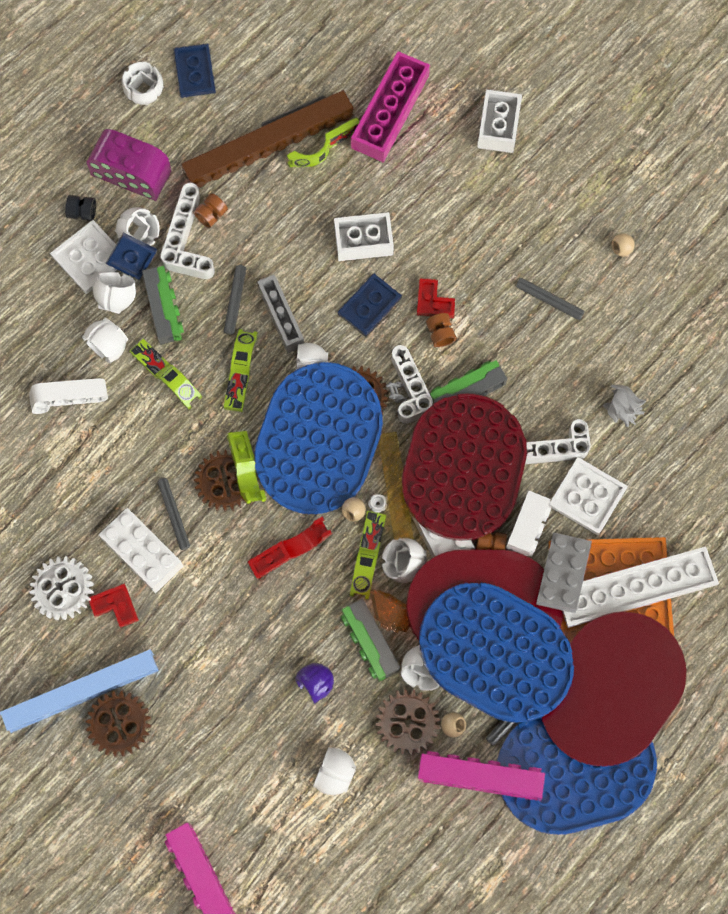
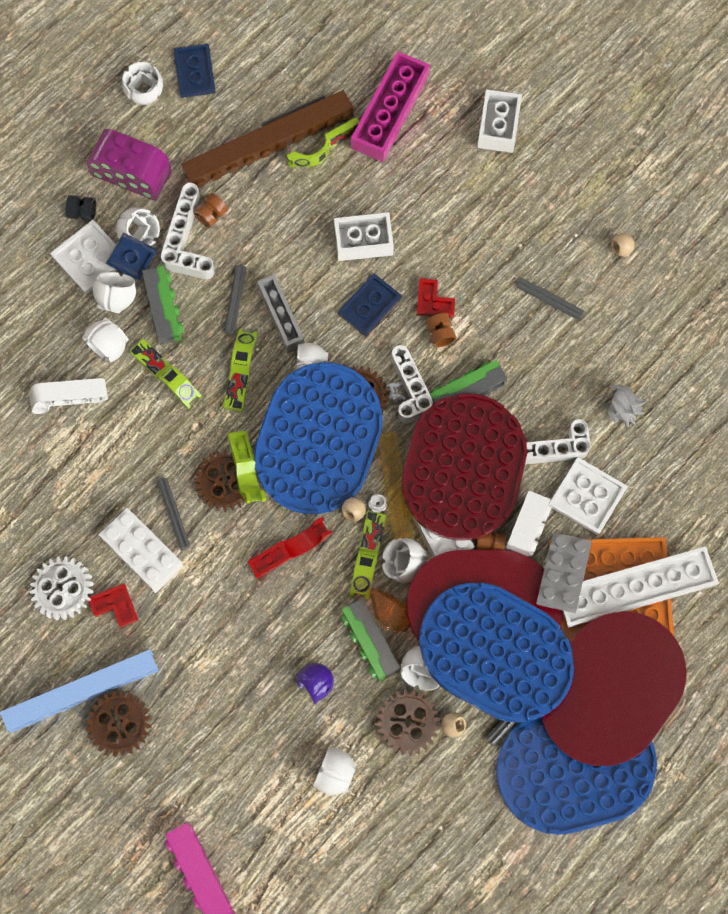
dark pink brick [418,751,545,801] -> none

